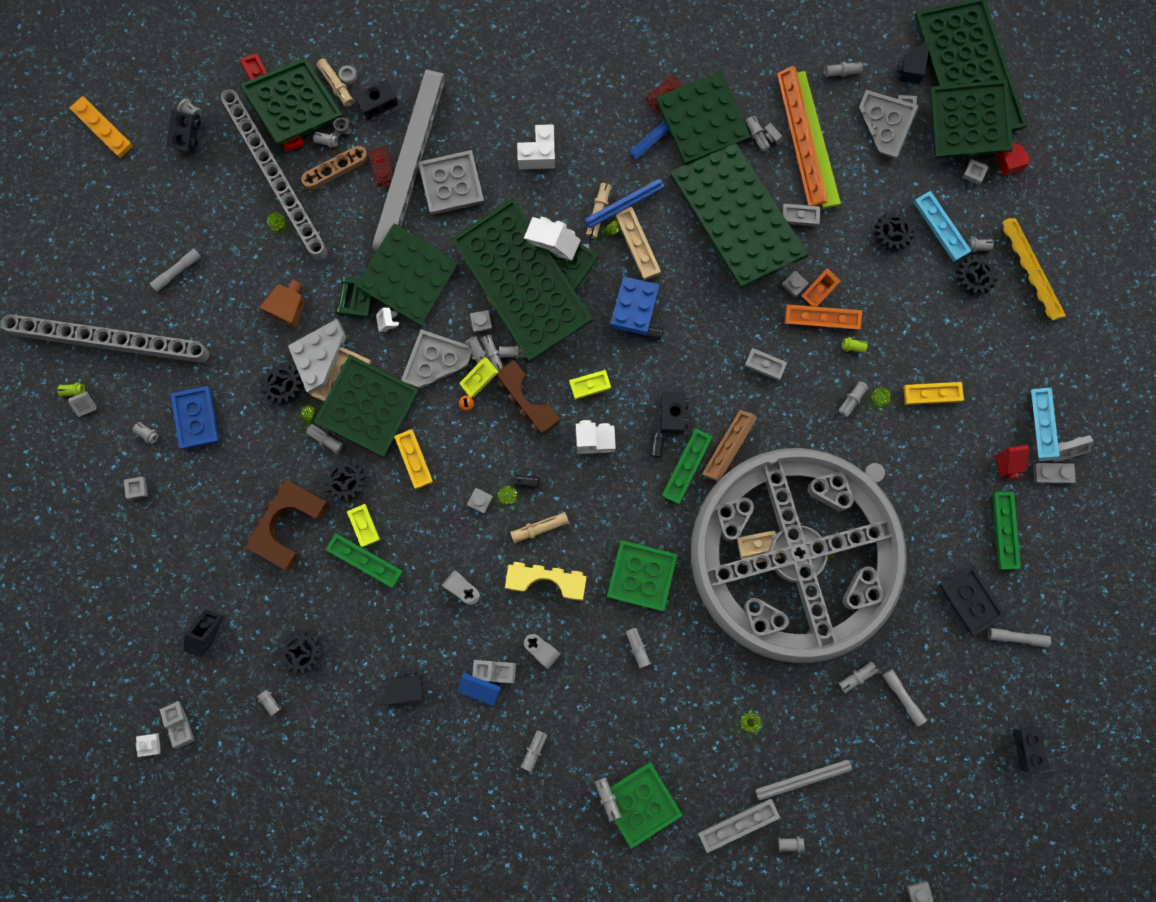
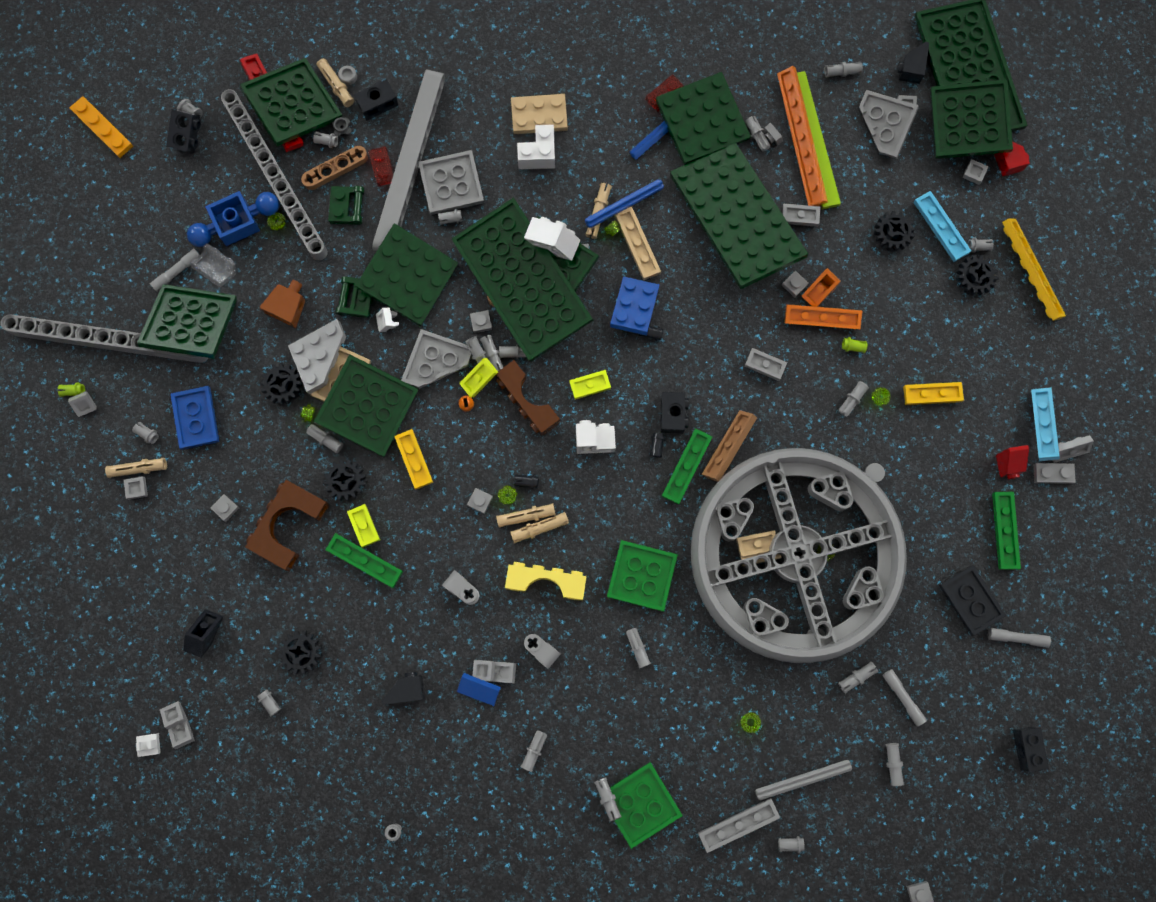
none -> tan pin [105,458,167,478]
none -> dark green plate [137,284,237,359]
none -> blue brick [187,191,280,247]
none -> clear bracket [191,244,236,288]
none -> light grey plate [211,494,239,522]
none -> dark green plate [328,186,365,225]
none -> light grey pin [385,824,402,841]
none -> light grey pin [438,209,462,225]
none -> tan pin [496,503,556,528]
none -> tan plate [511,94,568,134]
none -> light grey pin [885,743,904,786]

